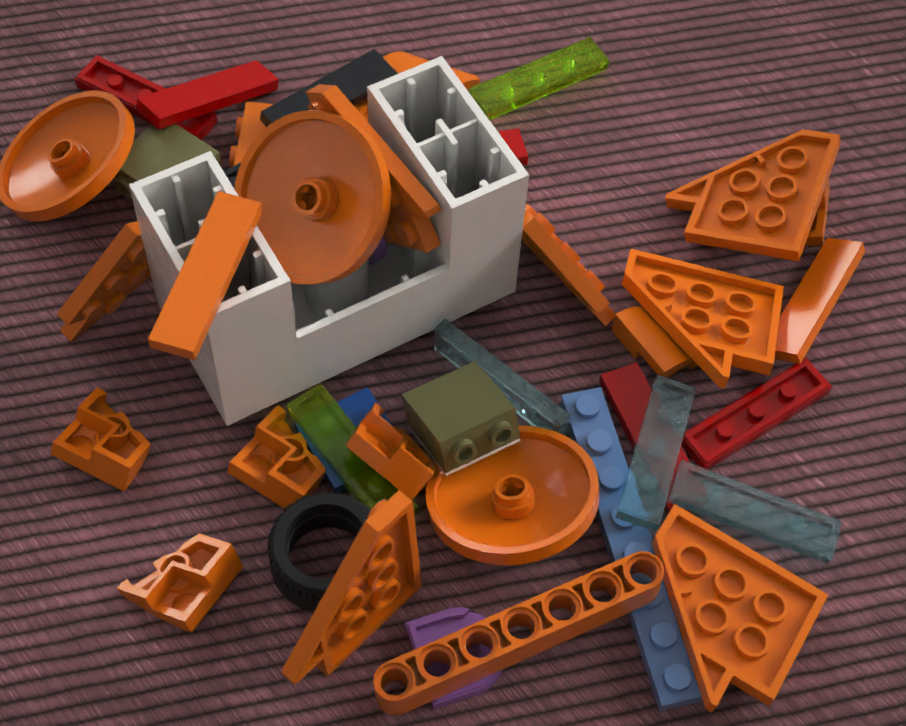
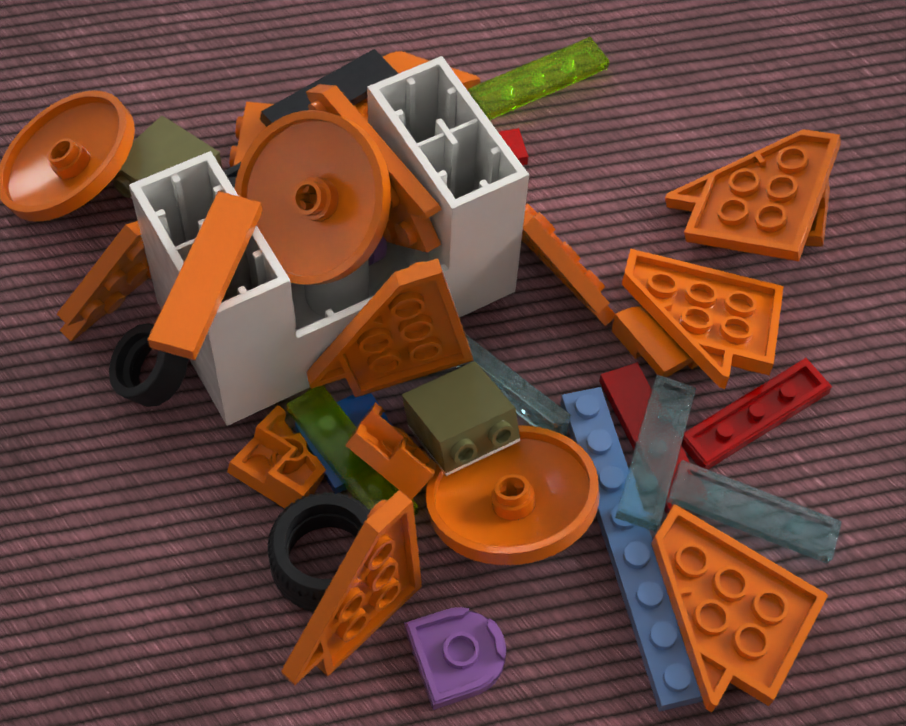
orange slope [50,387,151,492] -> none
red tile [74,55,218,140] -> none
orange slope [117,533,244,633] -> none
red tile [136,60,279,130] -> none
orange beam [373,551,664,715] -> none
orange tile [774,238,866,364] -> none
none -> black tyre [109,323,188,407]
none -> orange wing [306,258,474,398]

